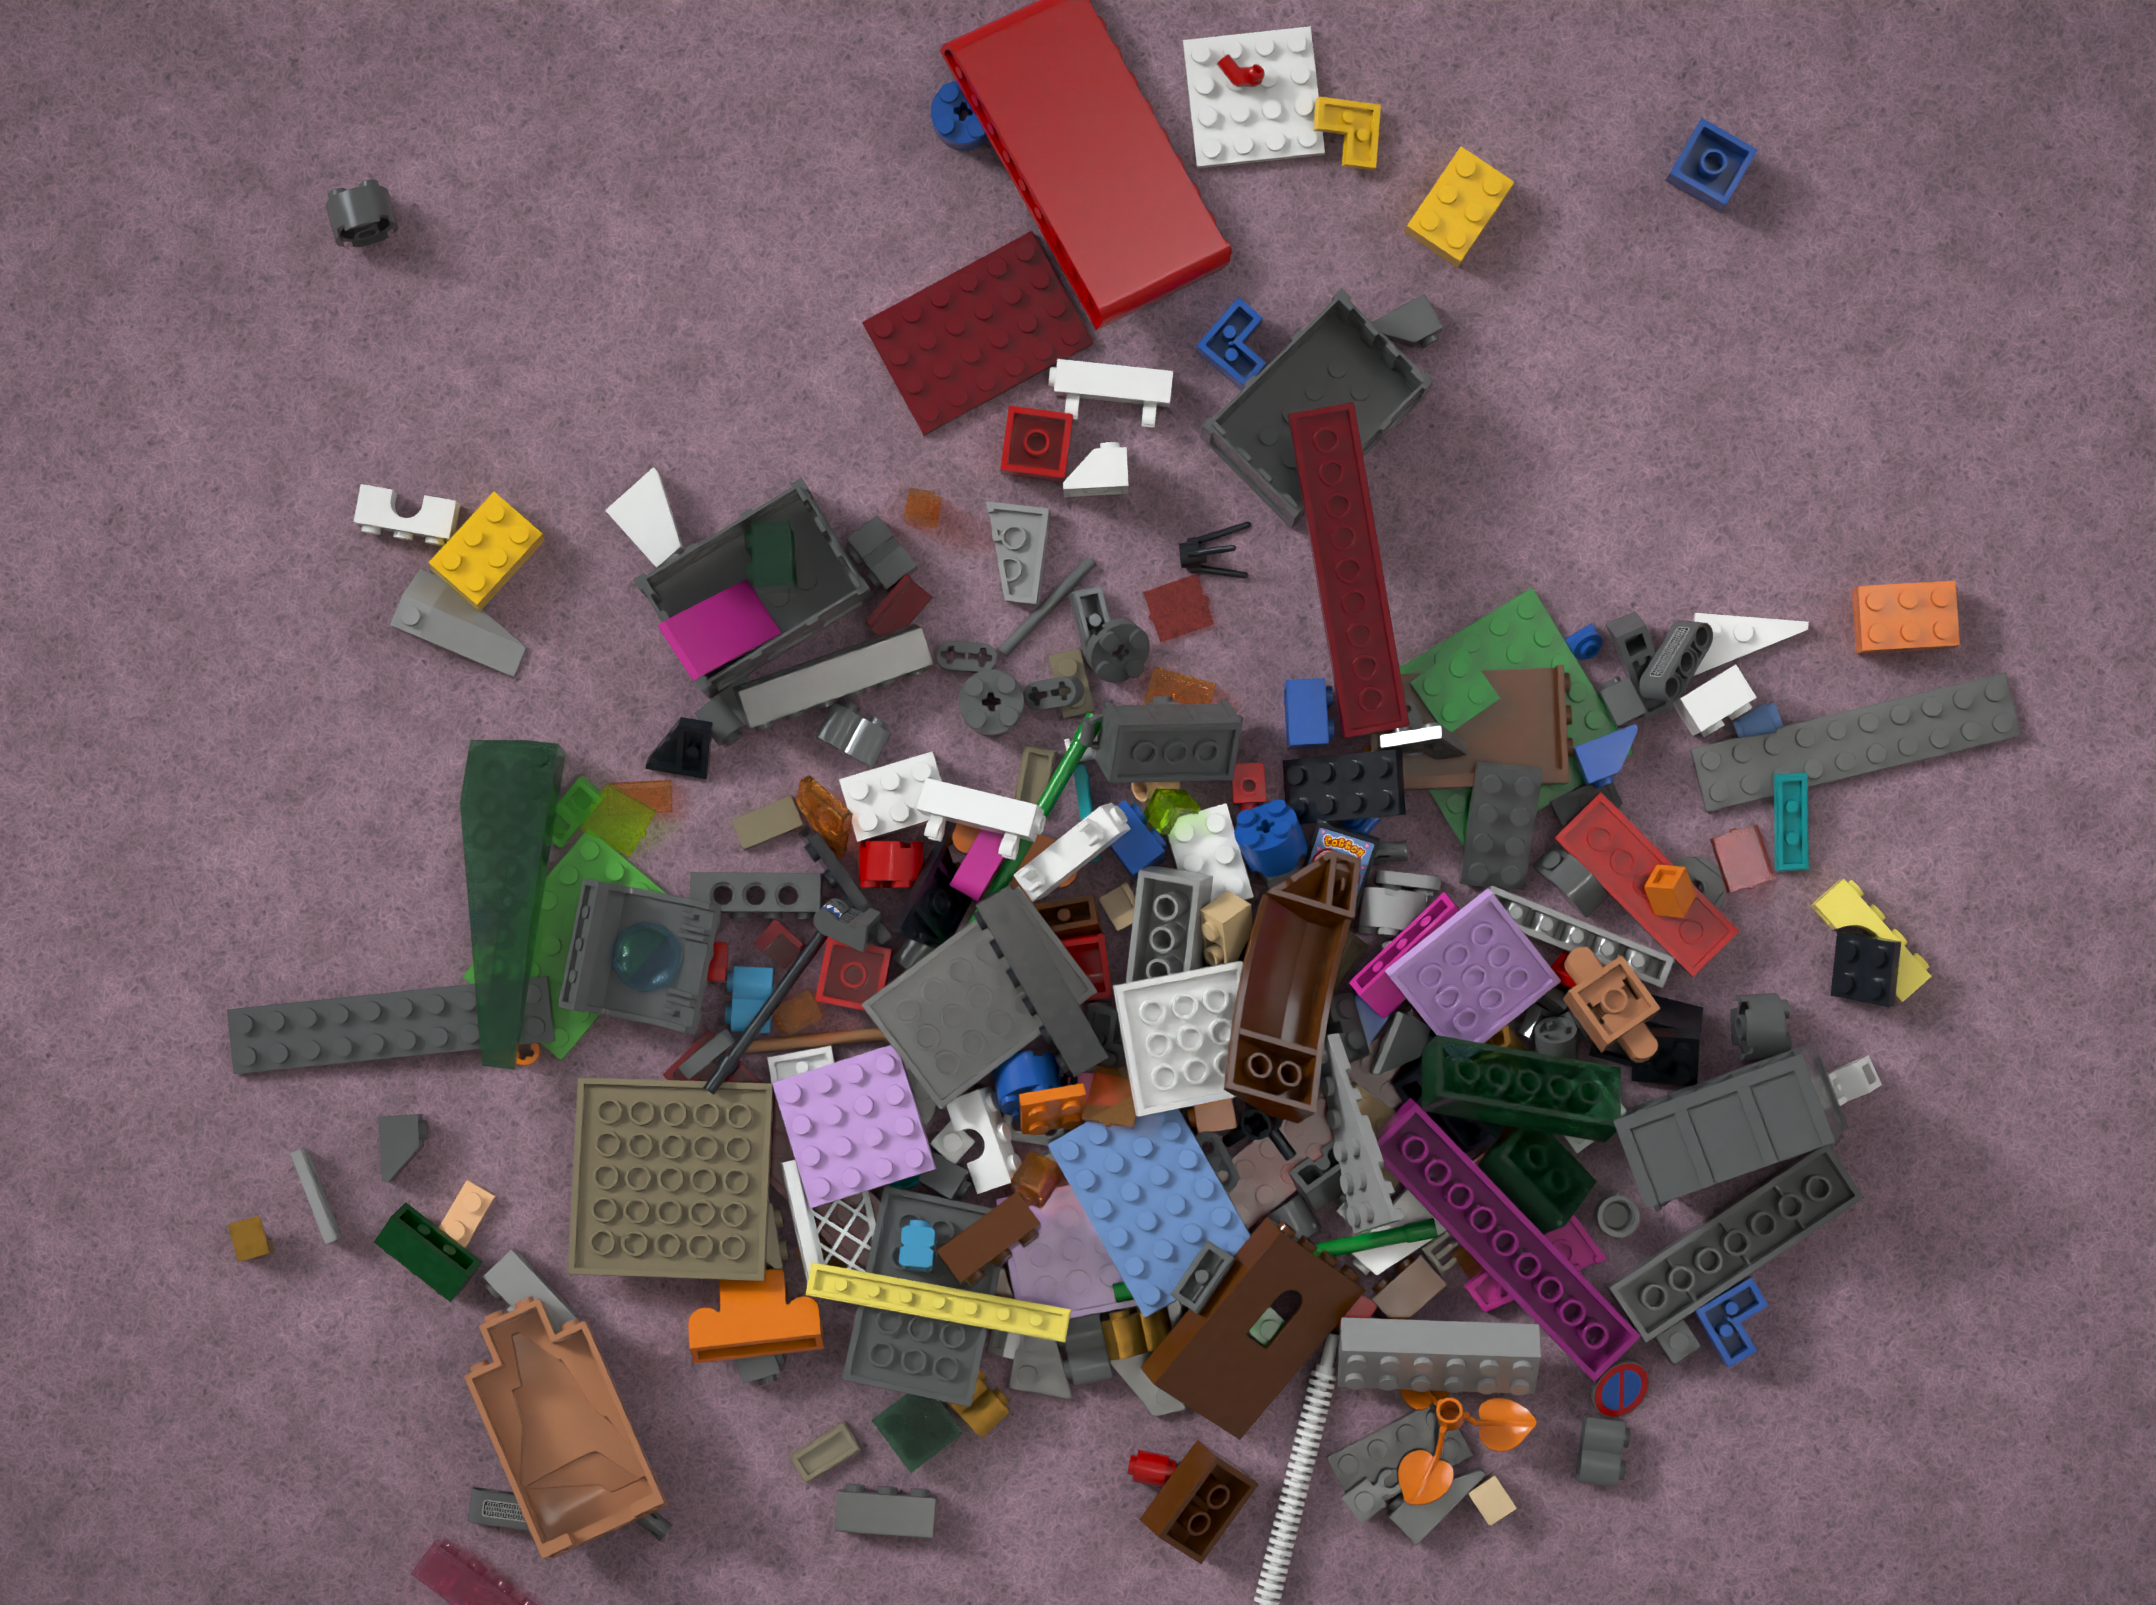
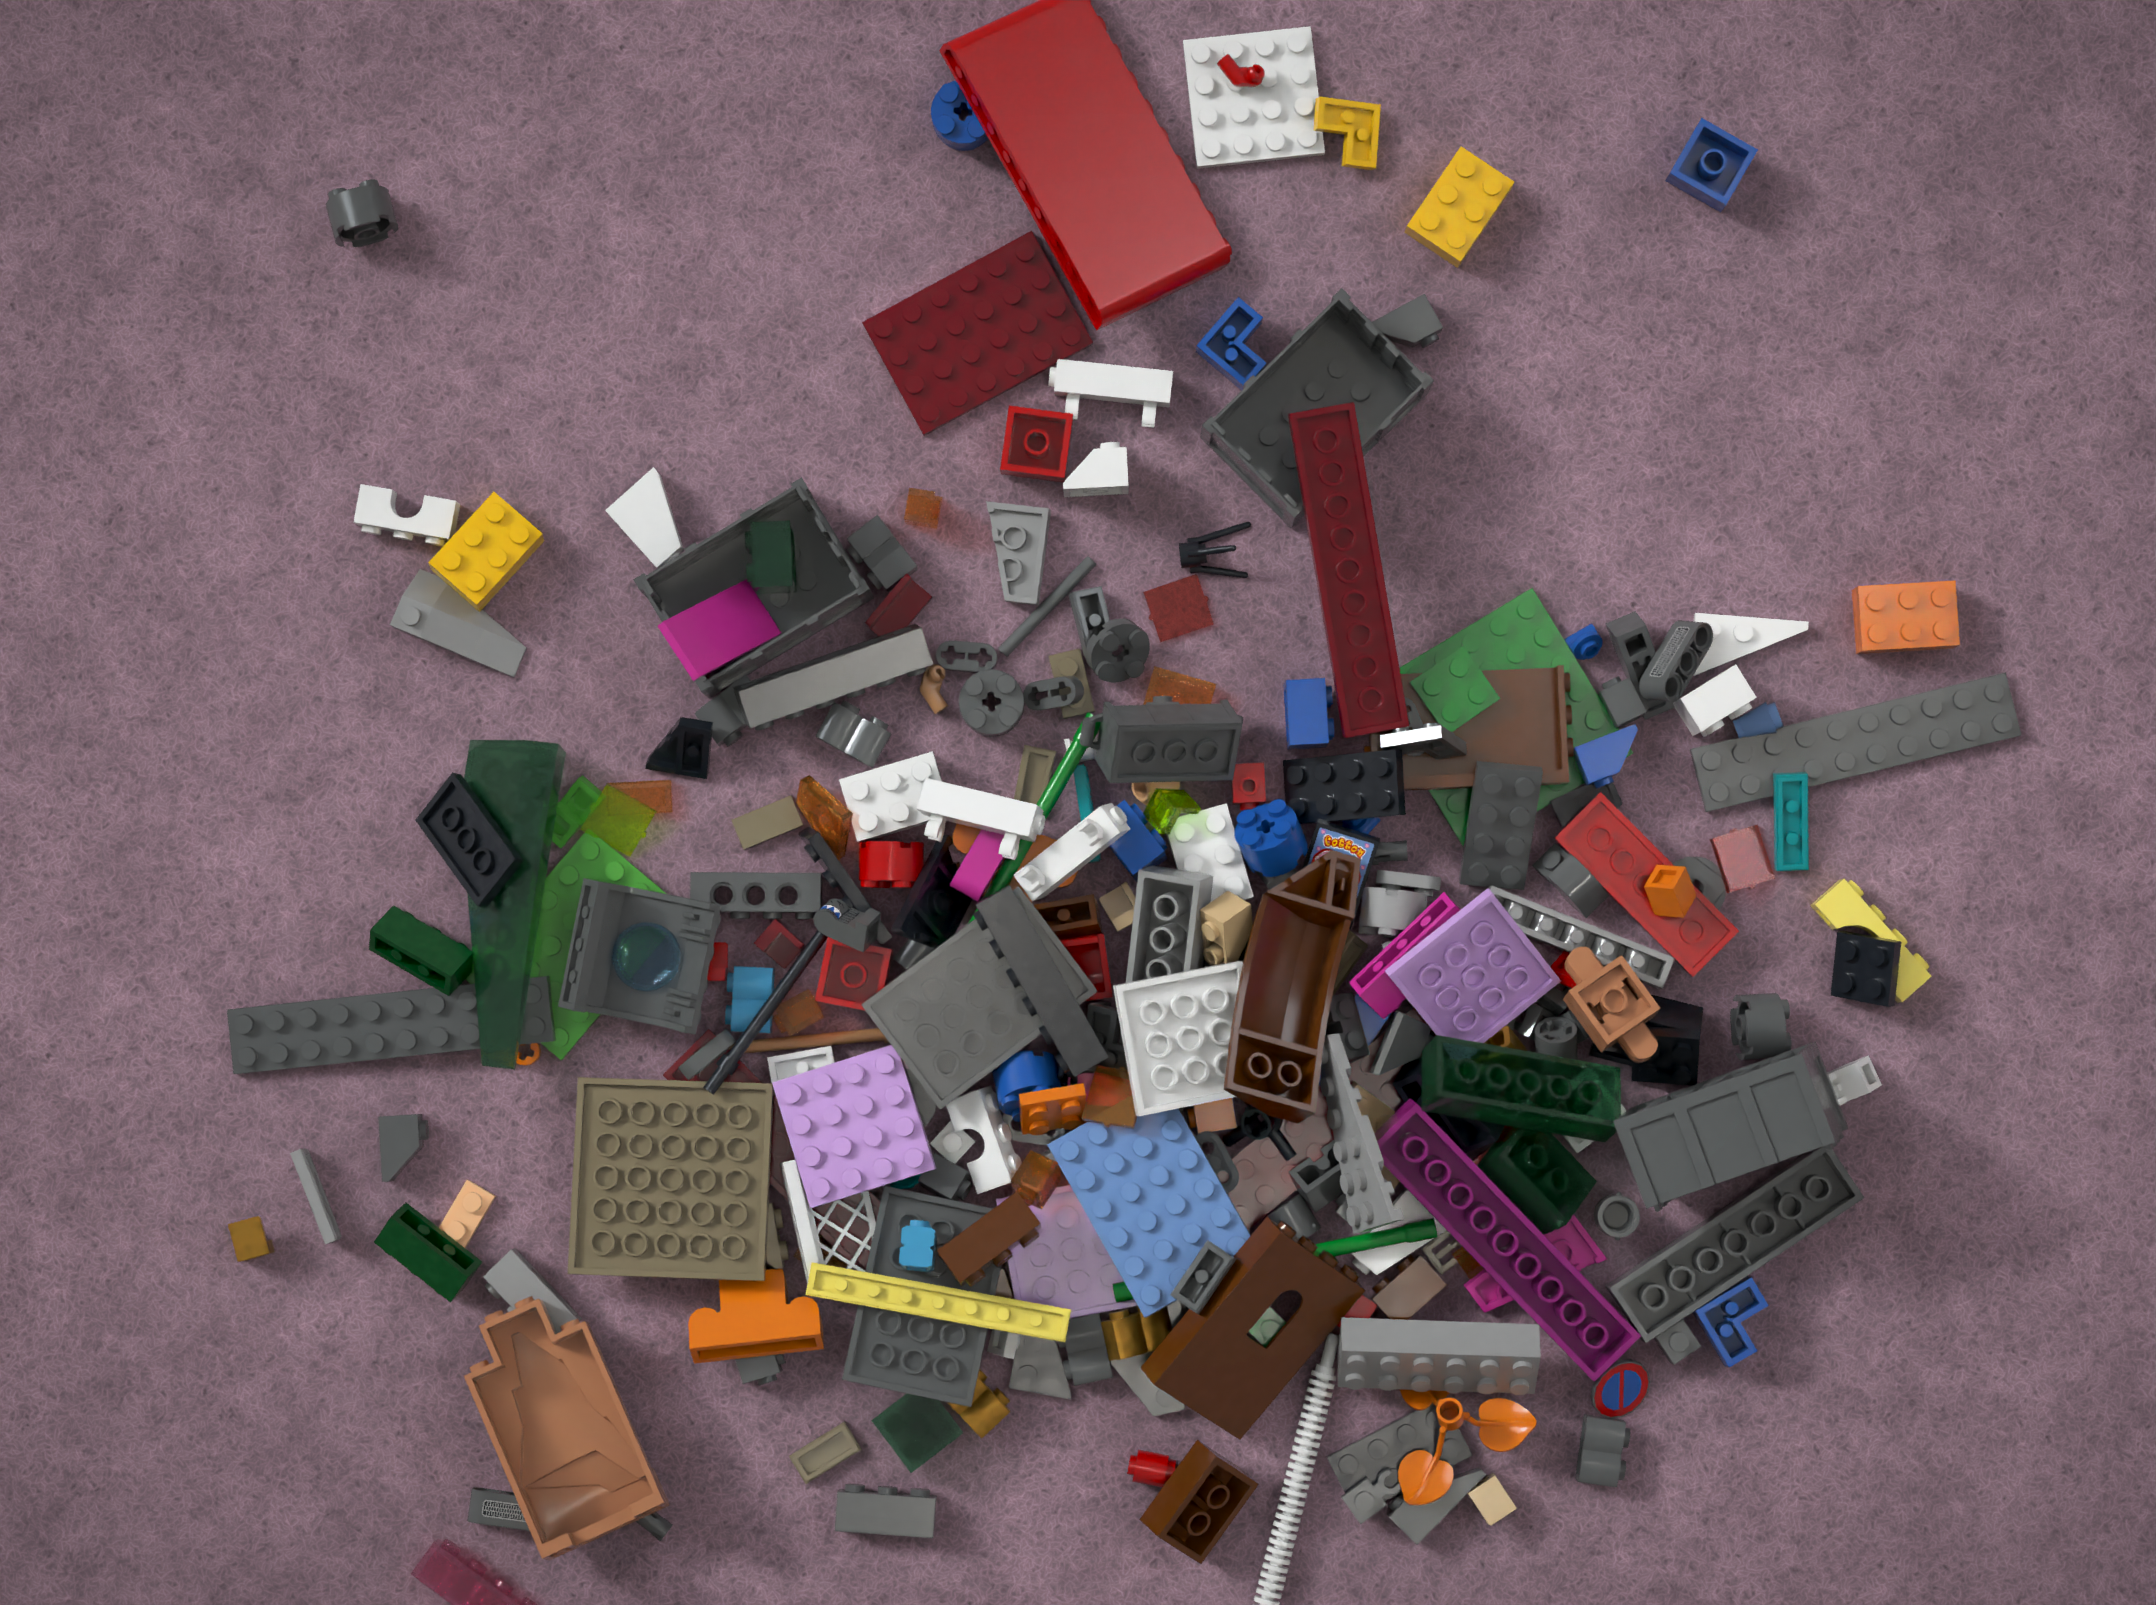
none -> dark green brick [369,905,474,996]
none -> black plate [415,772,524,908]
none -> medium nougat arm [919,664,948,715]

